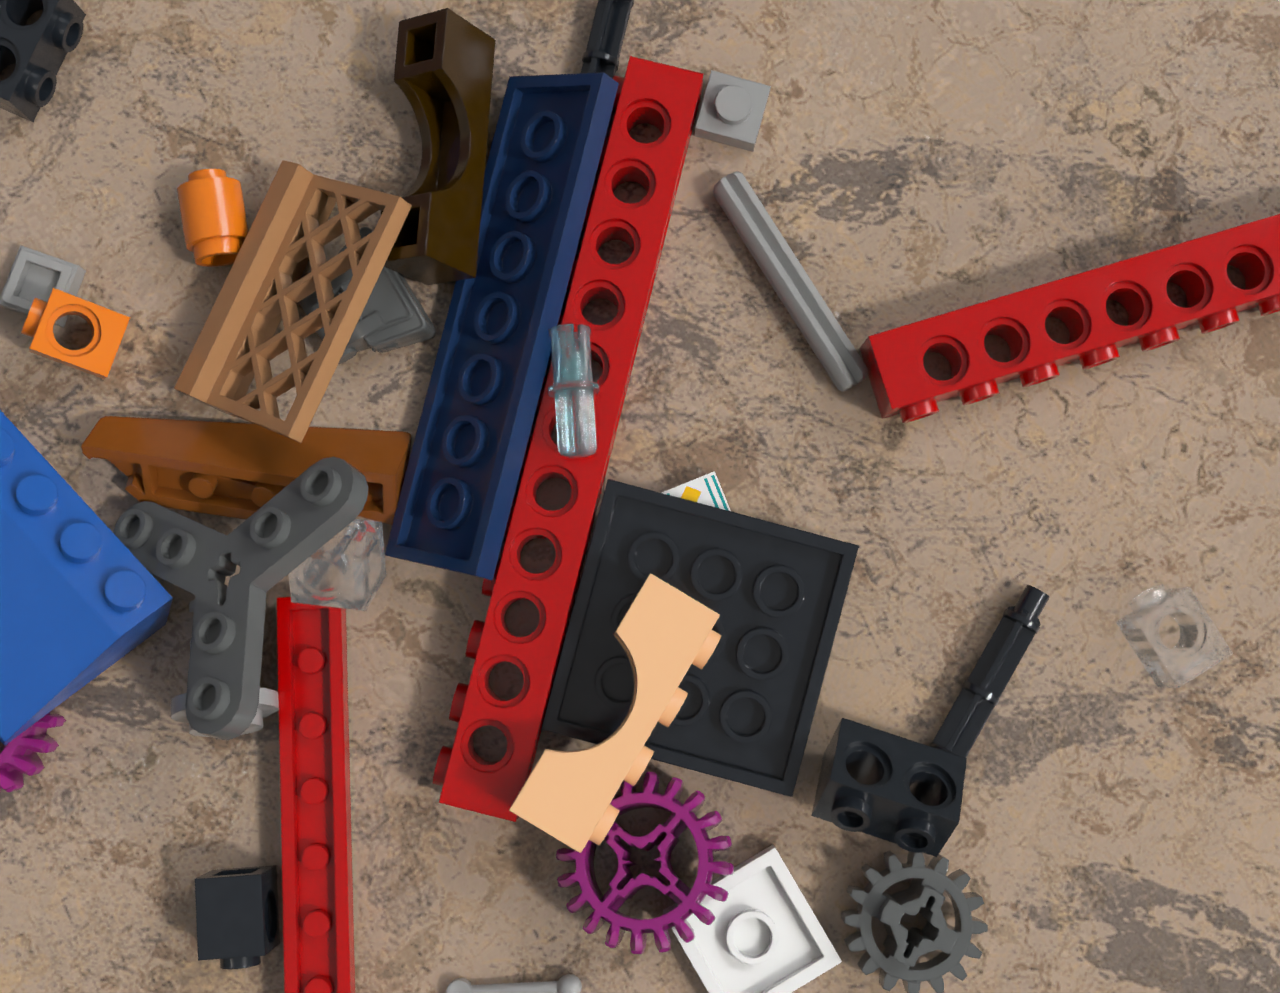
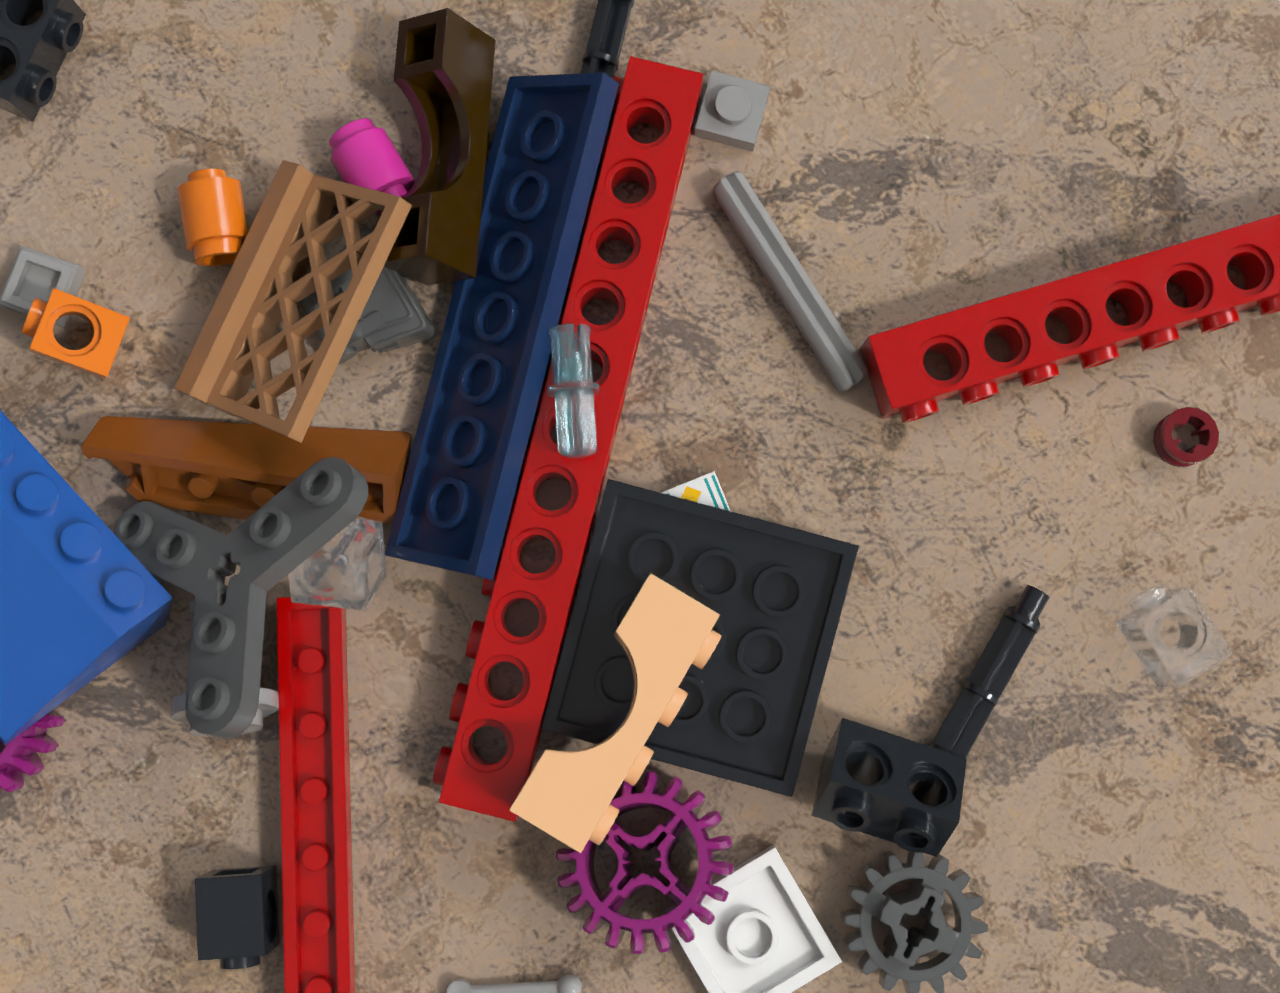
none -> dark pink brick [328,118,415,217]
none -> dark red bush [1153,407,1219,468]

